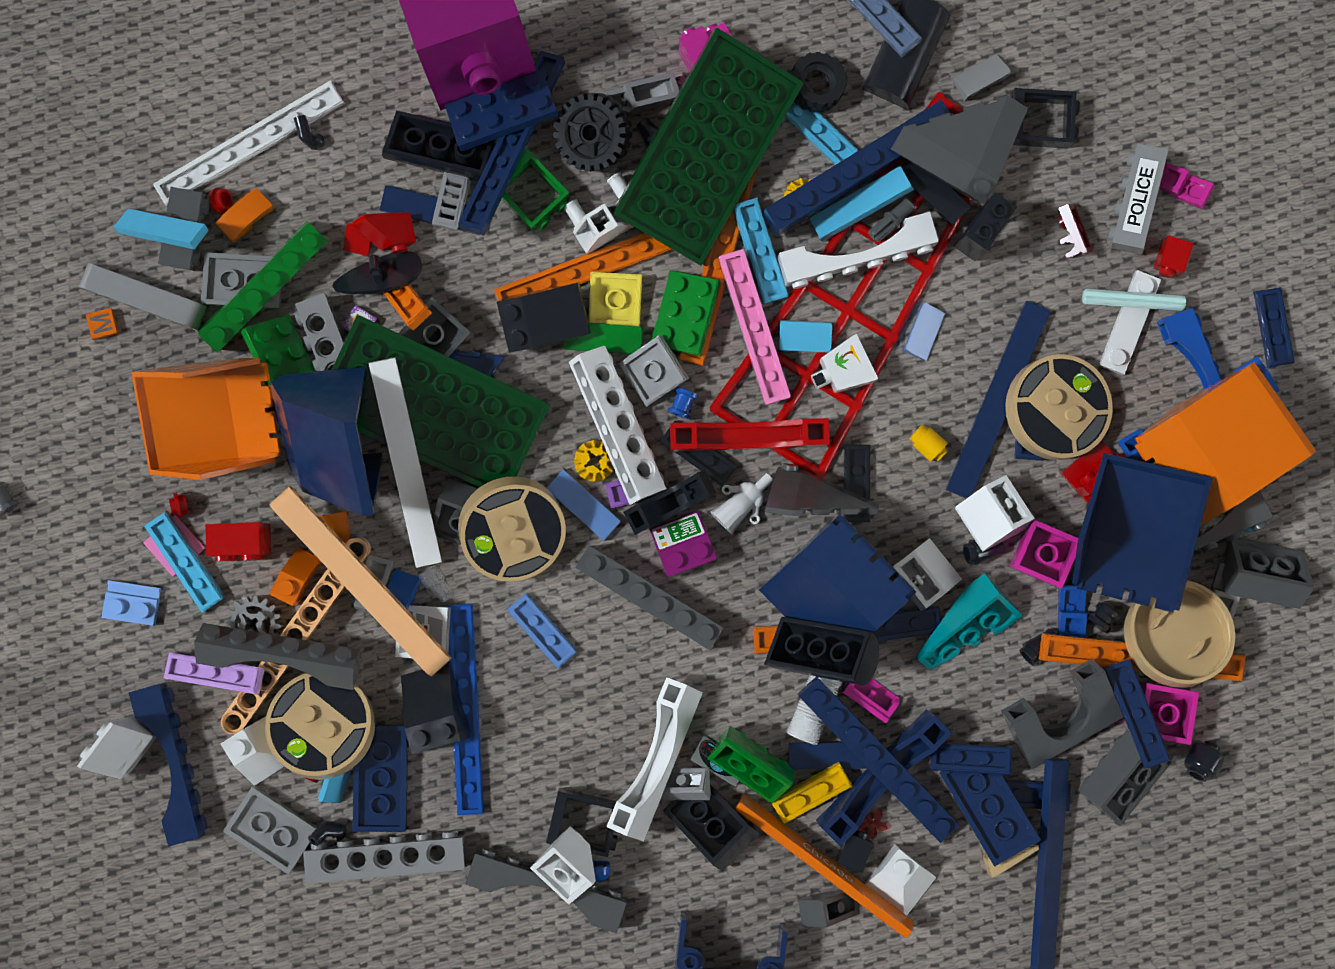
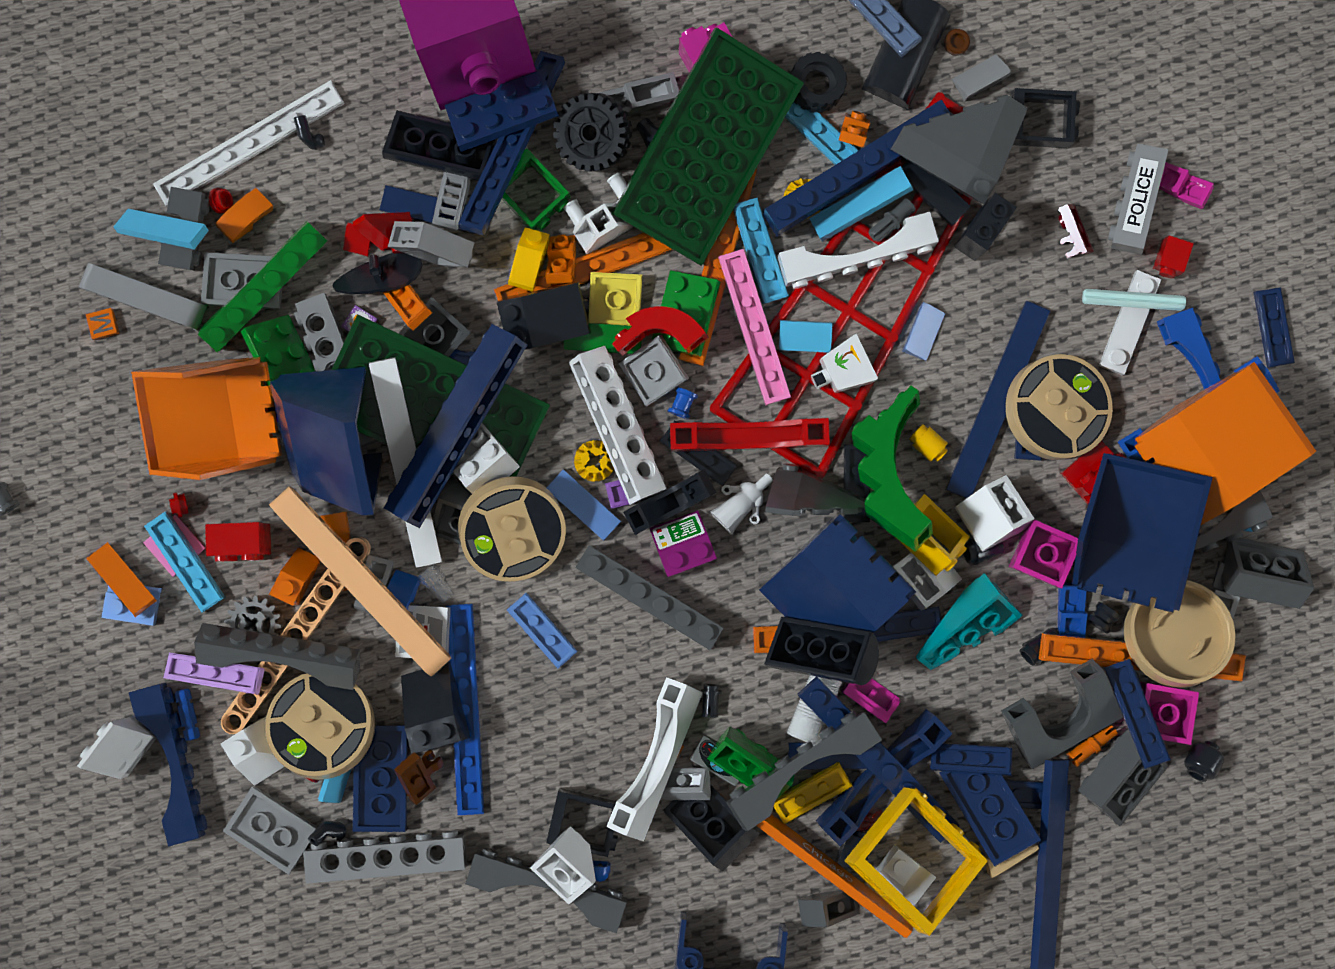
none -> orange tile [86,542,157,617]
none -> blue axle [174,689,200,741]
none -> dark blue brick [383,324,527,528]
none -> light grey window [388,221,474,268]
none -> reddish brown plate [394,749,444,805]
none -> white slope [453,423,520,494]
none -> yellow slope [508,227,550,291]
none -> orange slope [545,235,576,284]
none -> red arch [612,306,709,356]
none -> black pin [701,684,722,718]
none -> dark grey arch [726,711,882,831]
none -> orange slope [839,111,870,148]
none -> yellow window [844,787,988,936]
none -> green arch [851,385,933,552]
none -> yellow window [899,494,970,576]
none -> reddish brown tile [944,29,970,56]
none -> orange pin [1066,725,1118,767]

